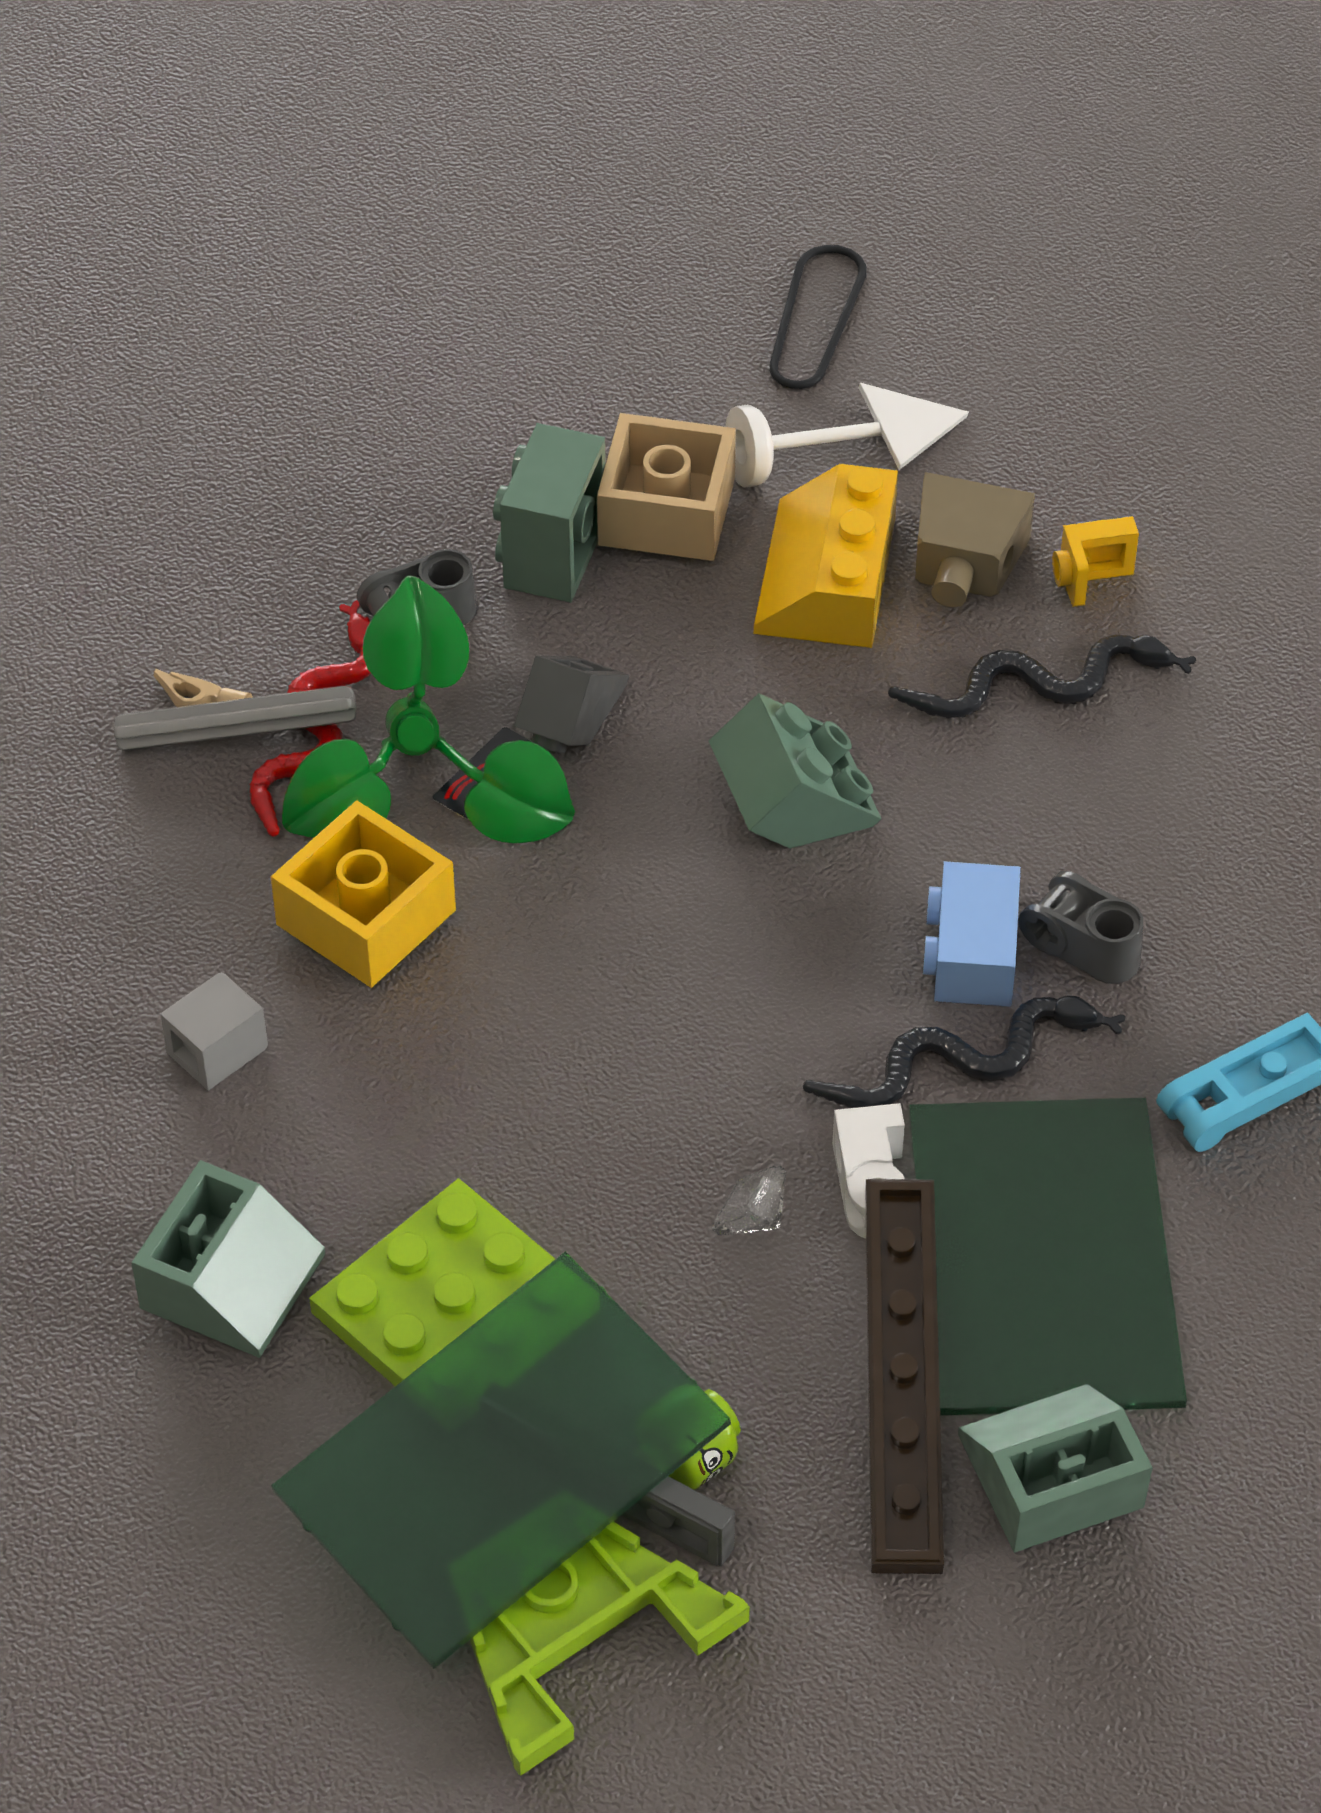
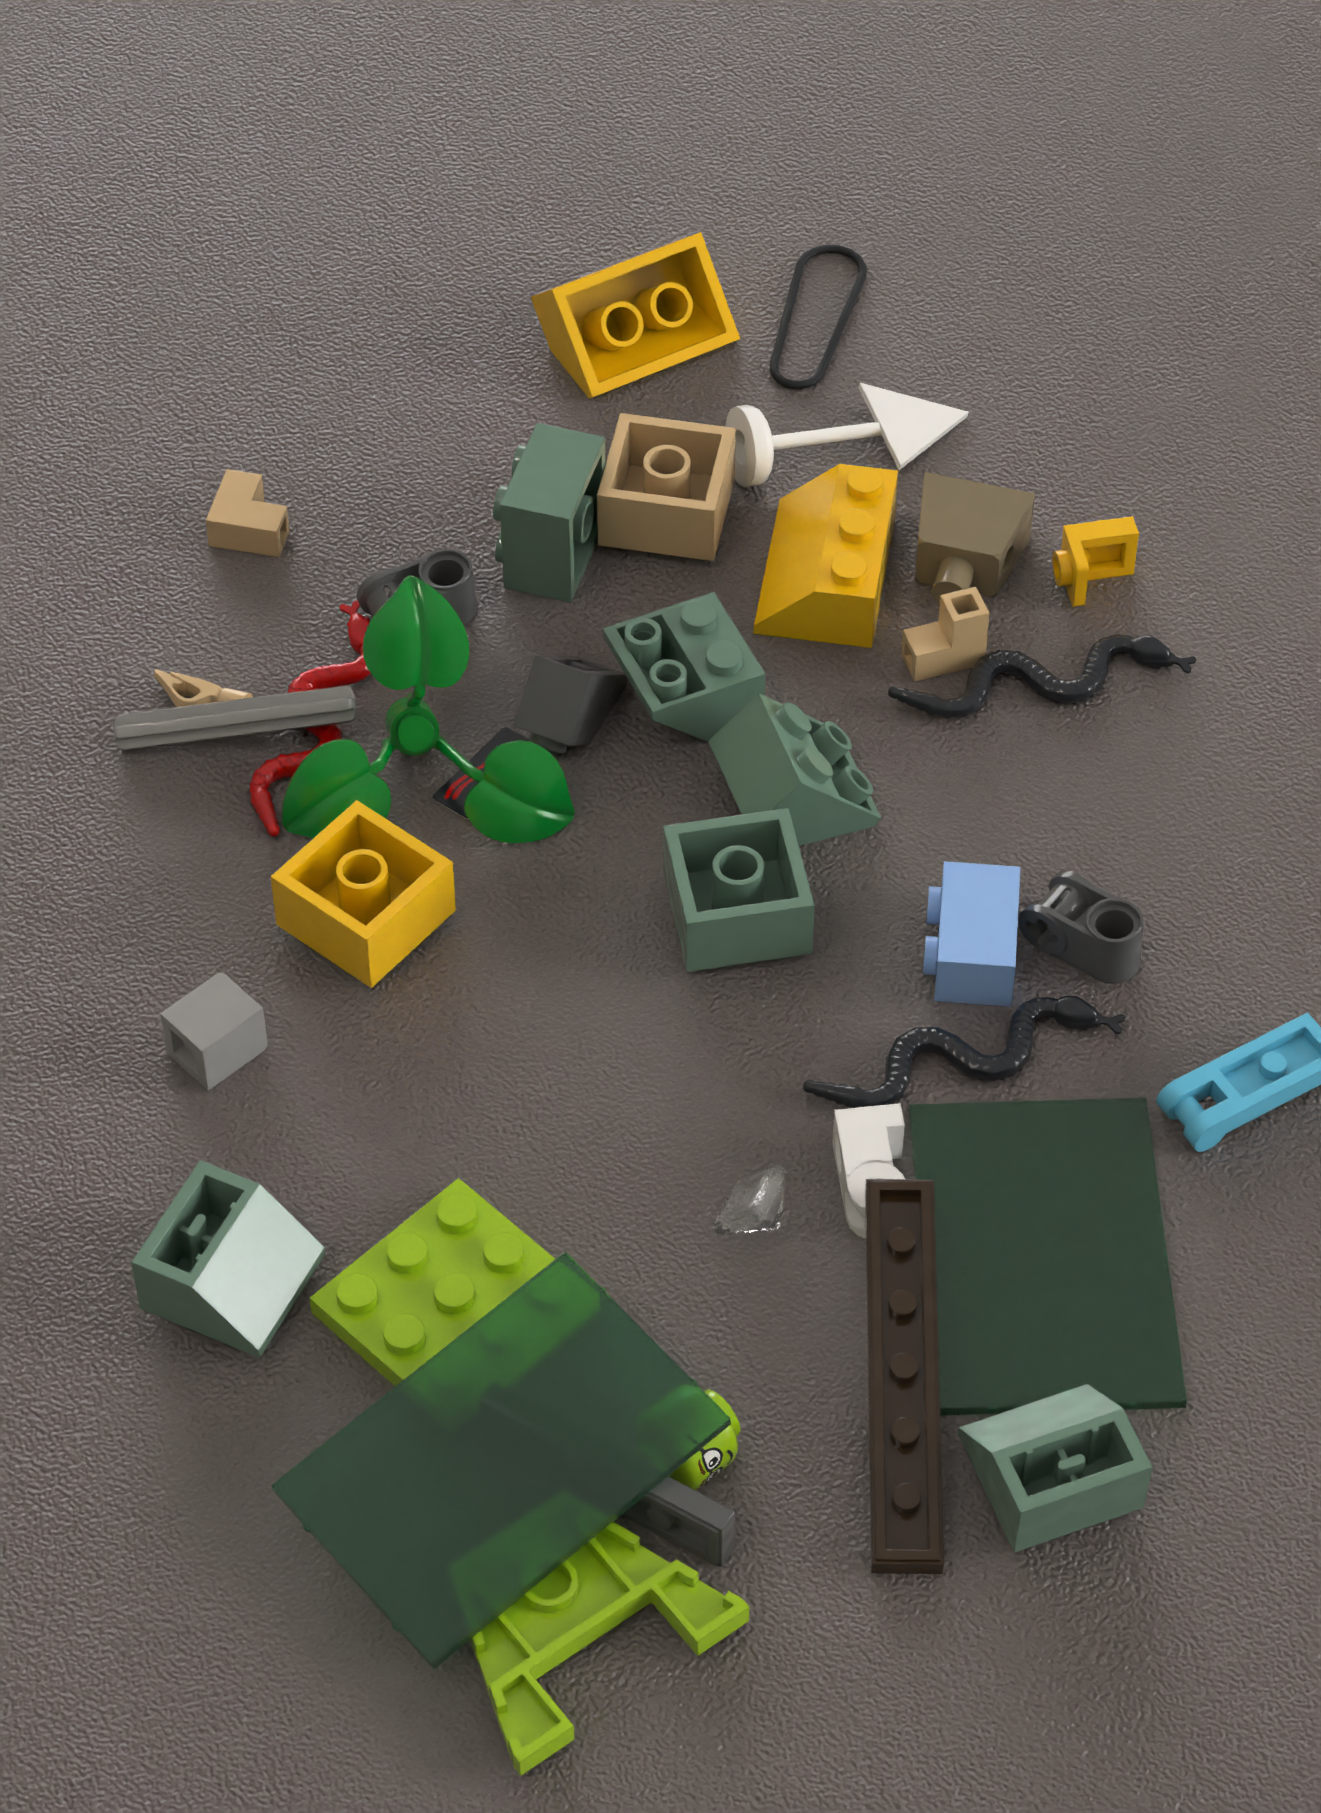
none -> tan piece [206,469,290,558]
none -> yellow slope [530,232,740,398]
none -> sand green slope [603,592,765,742]
none -> sand green brick [663,808,815,972]
none -> tan piece [901,587,989,682]

